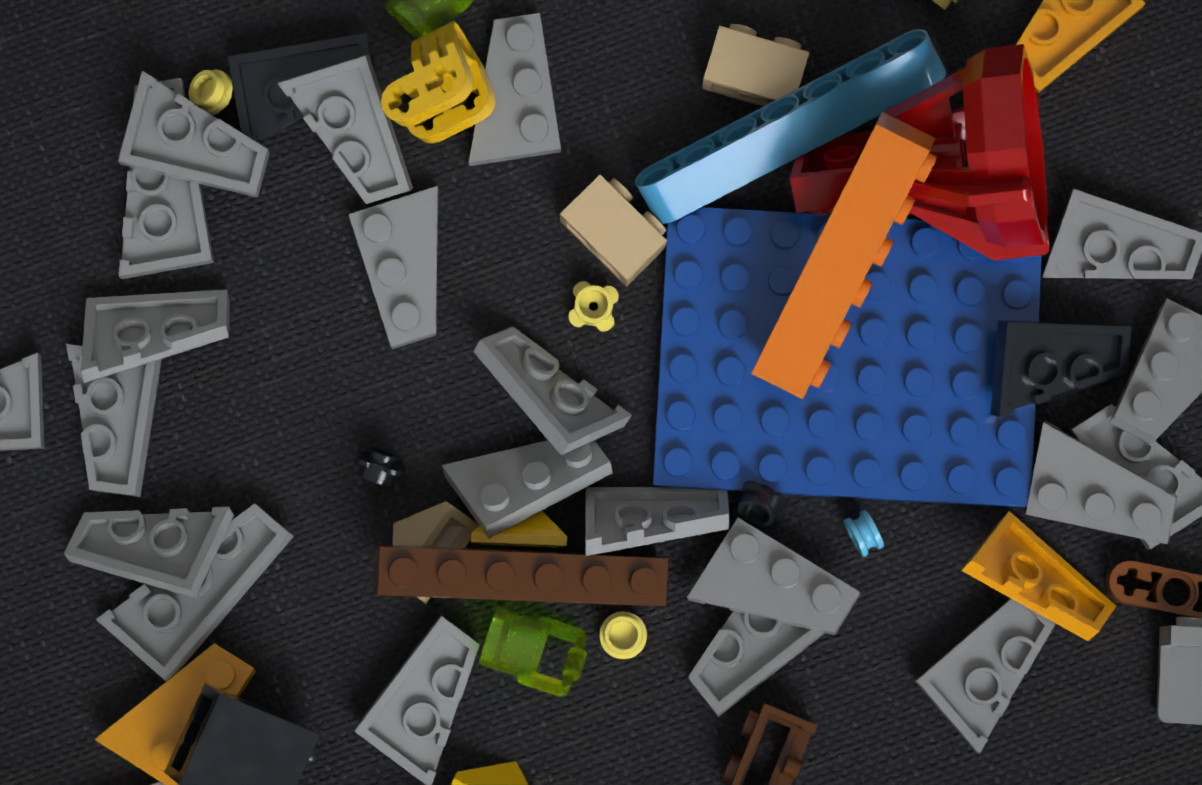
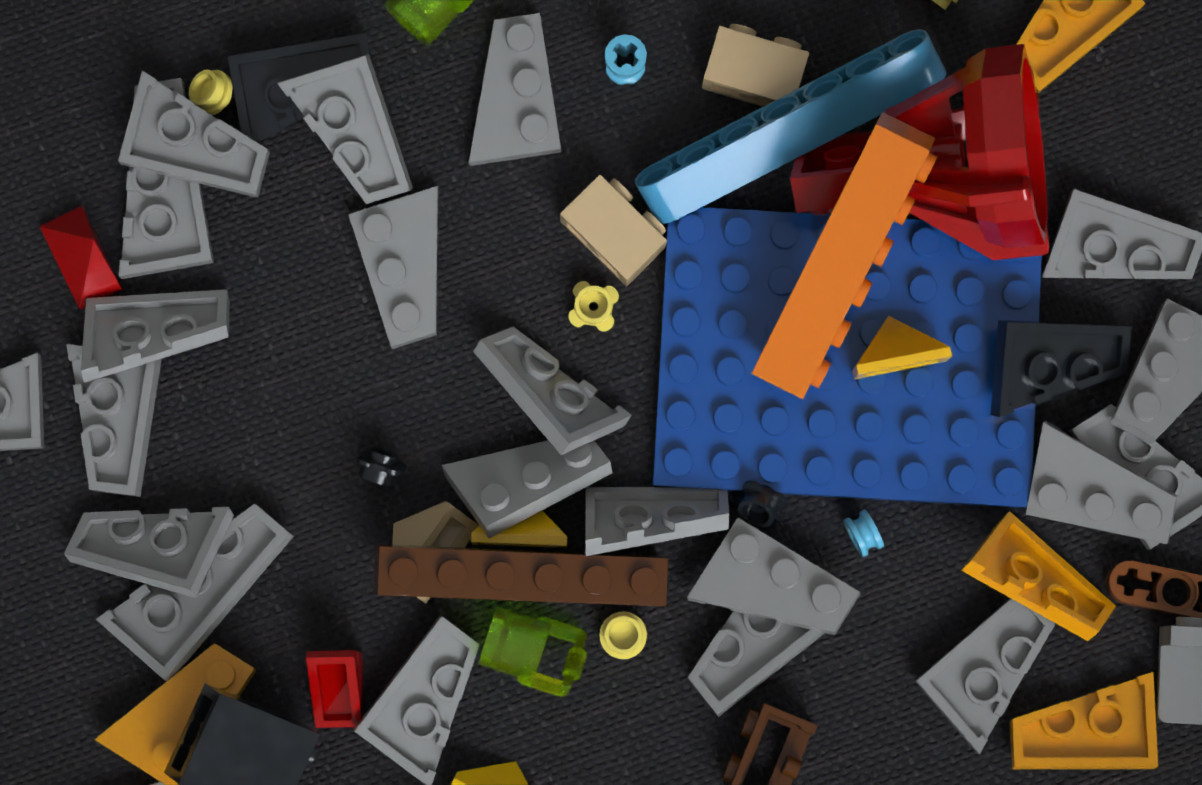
yellow piece [381,21,496,144] -> none
none -> red slope [39,206,123,310]
none -> red slope [306,650,363,728]
none -> medium azure bush [605,34,647,85]
none -> yellow slope [852,316,952,380]
none -> light orange wing [1010,672,1158,769]

